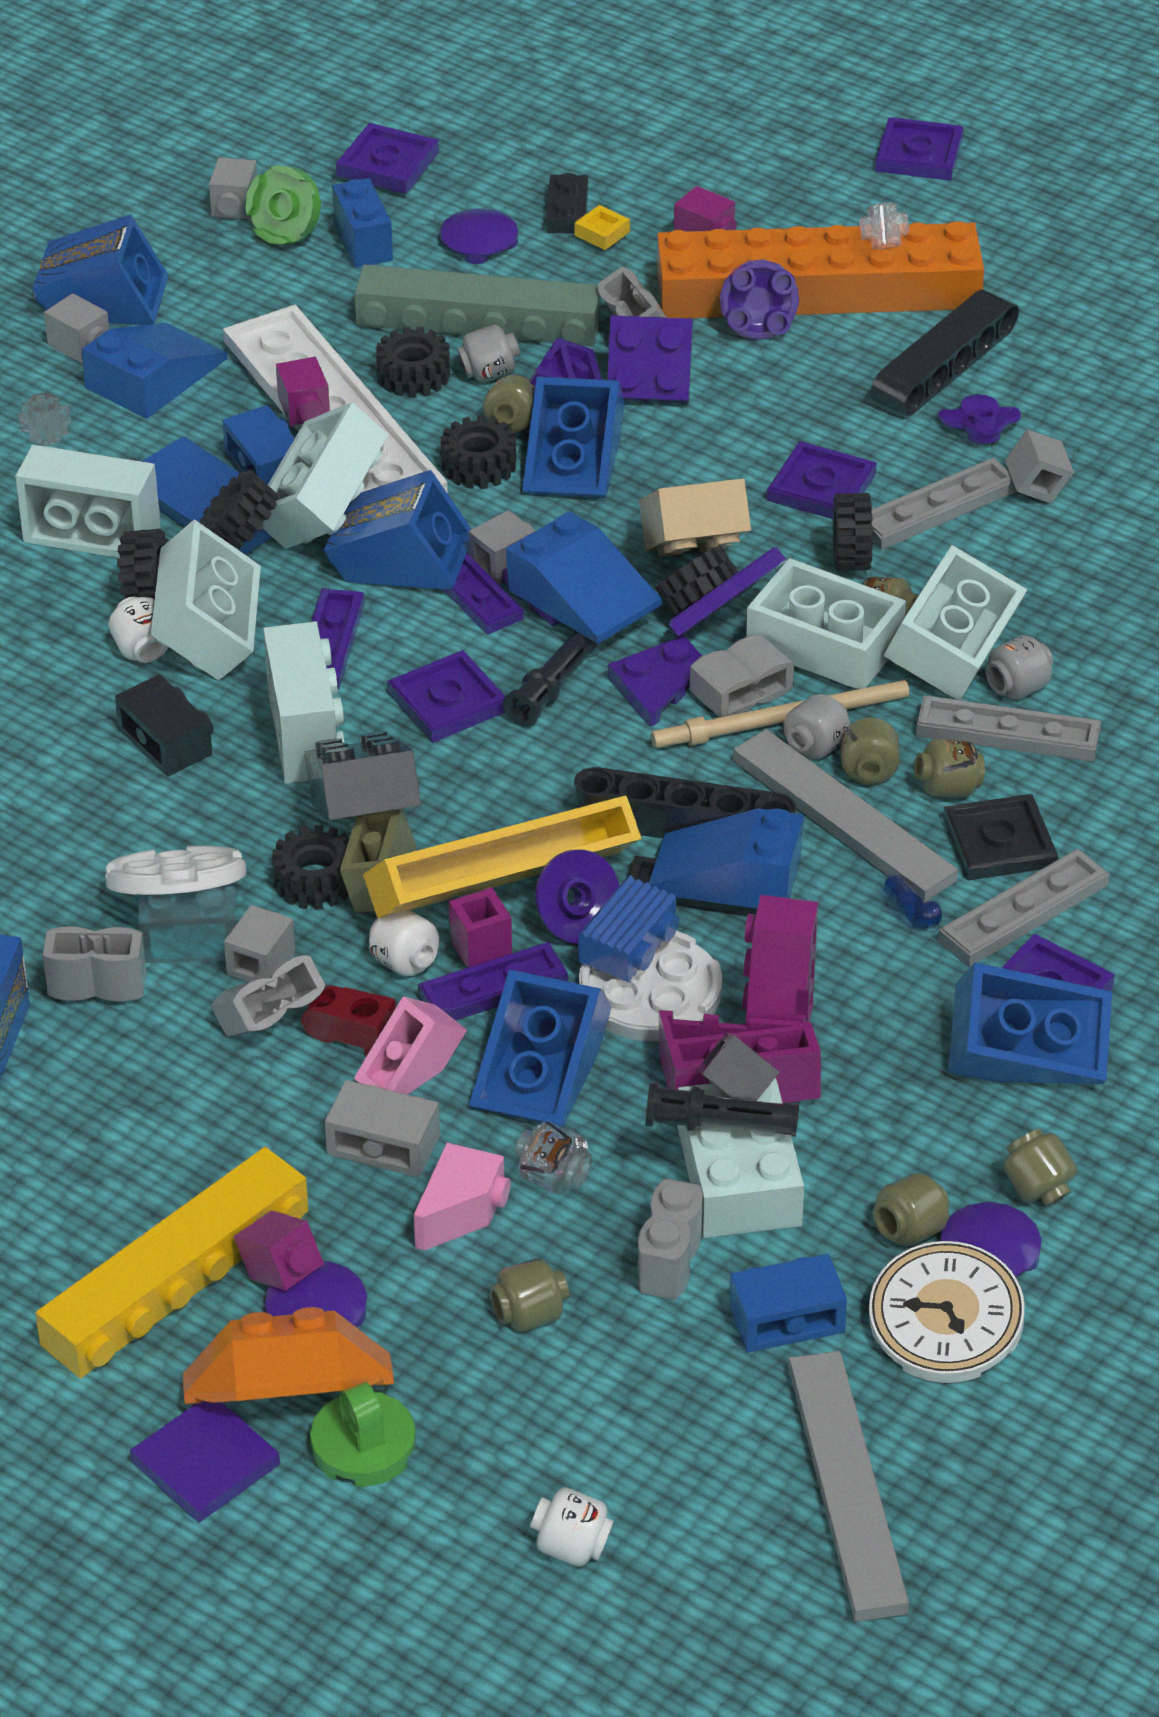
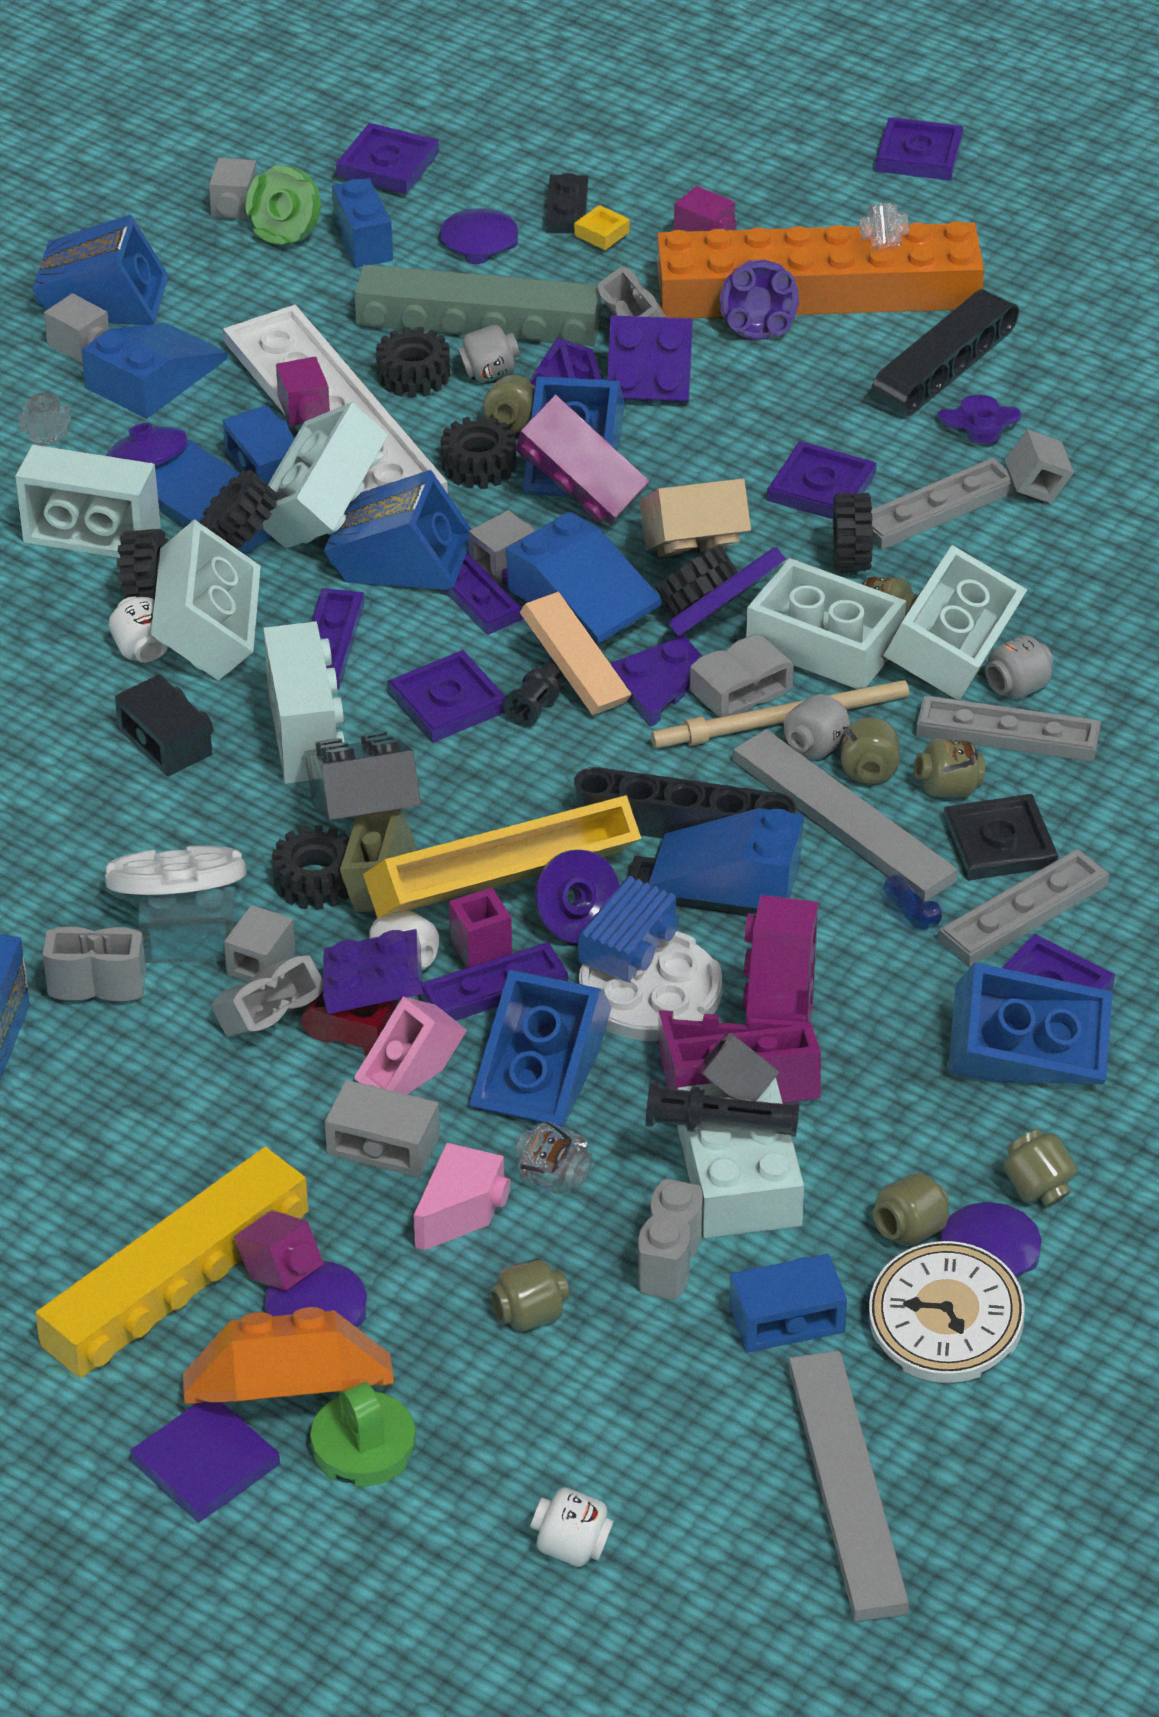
none -> dark purple dish [106,423,188,466]
none -> dark purple plate [323,929,423,1014]
none -> wedge [515,395,649,526]
none -> light nougat tile [520,592,631,715]

